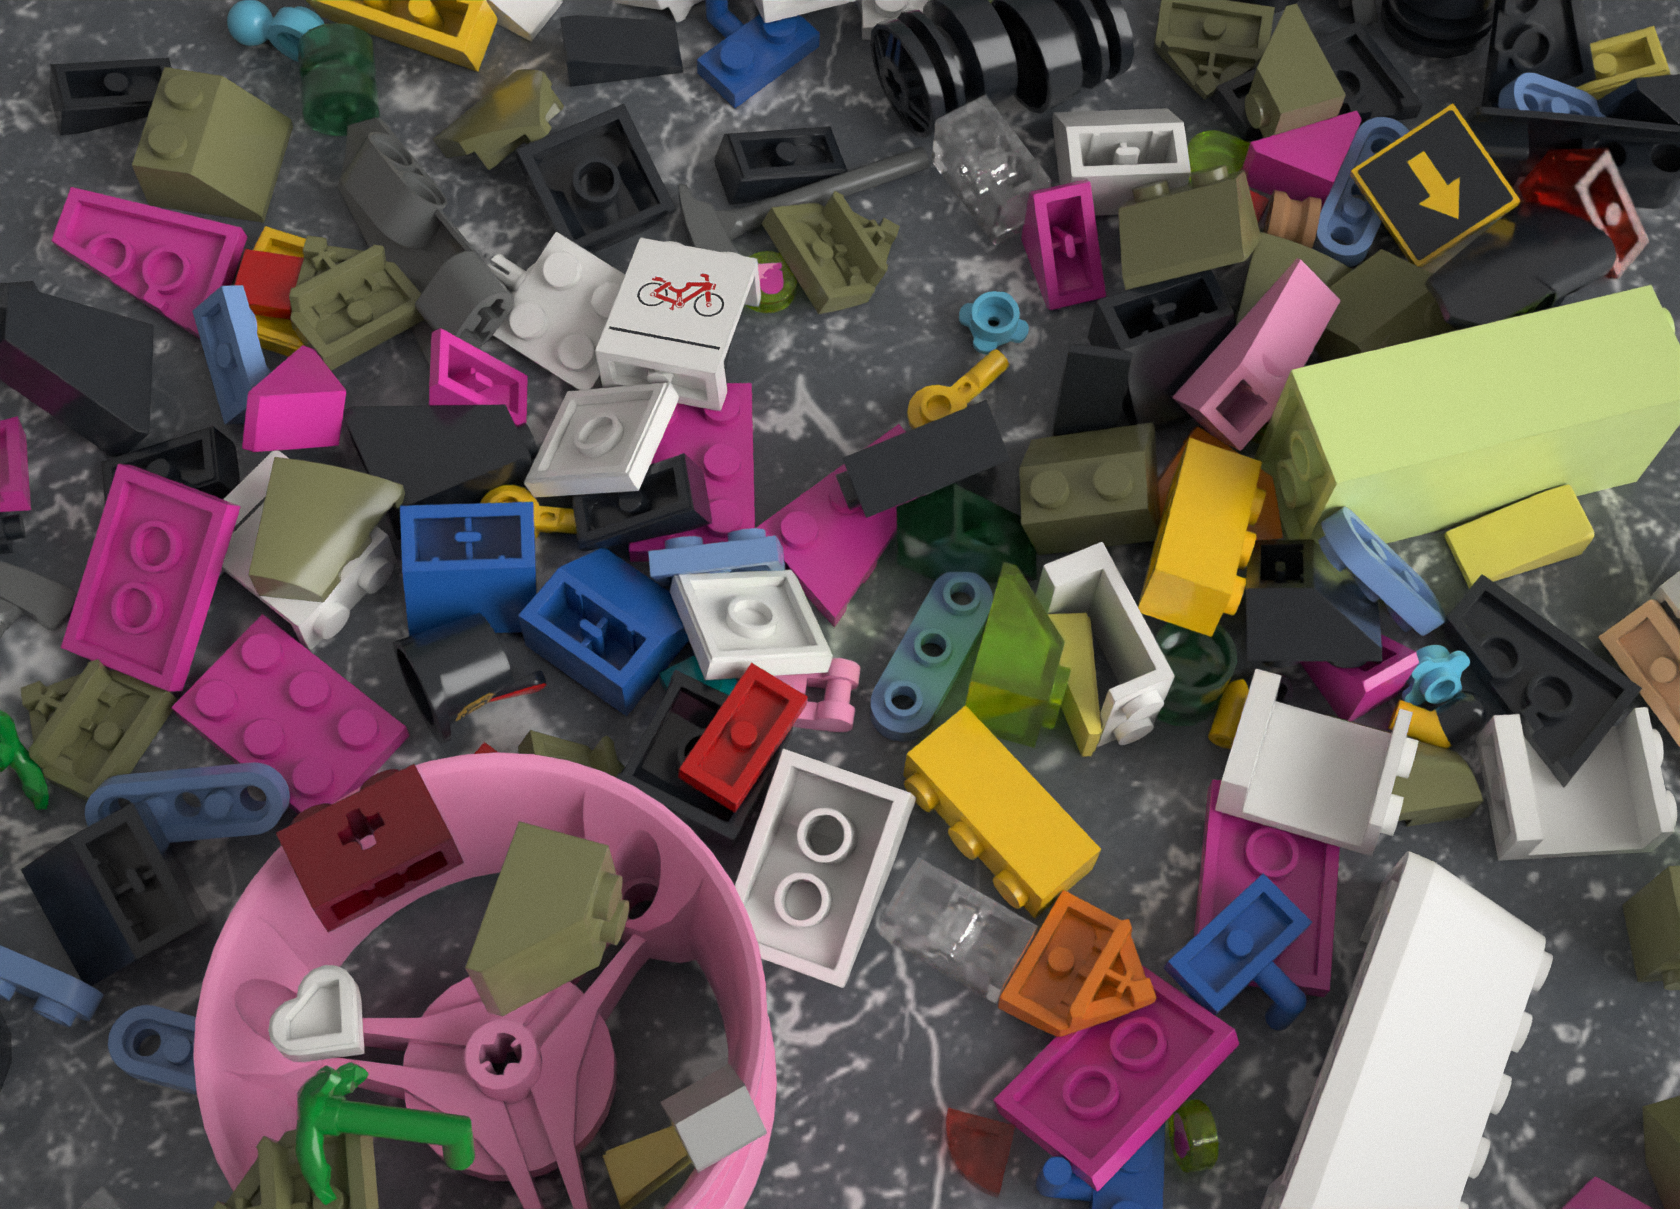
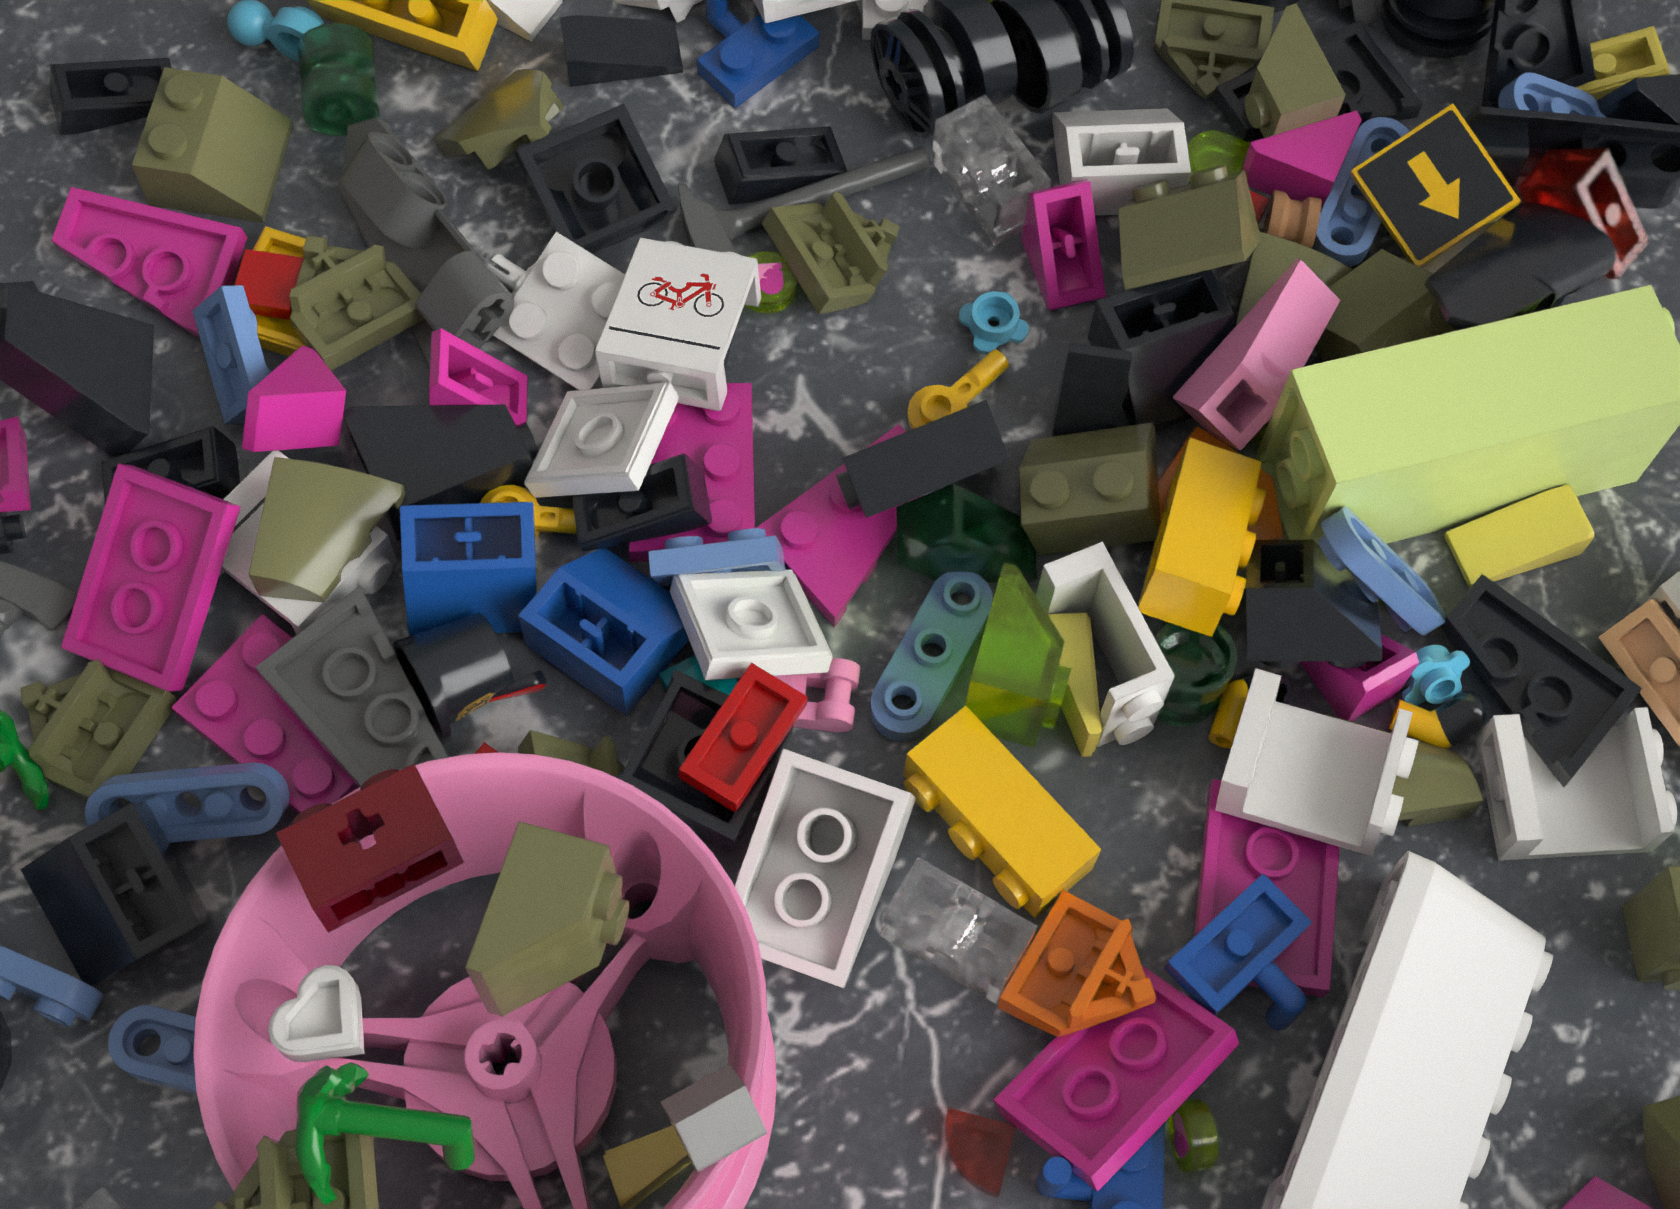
none -> dark grey wing [255,586,449,787]

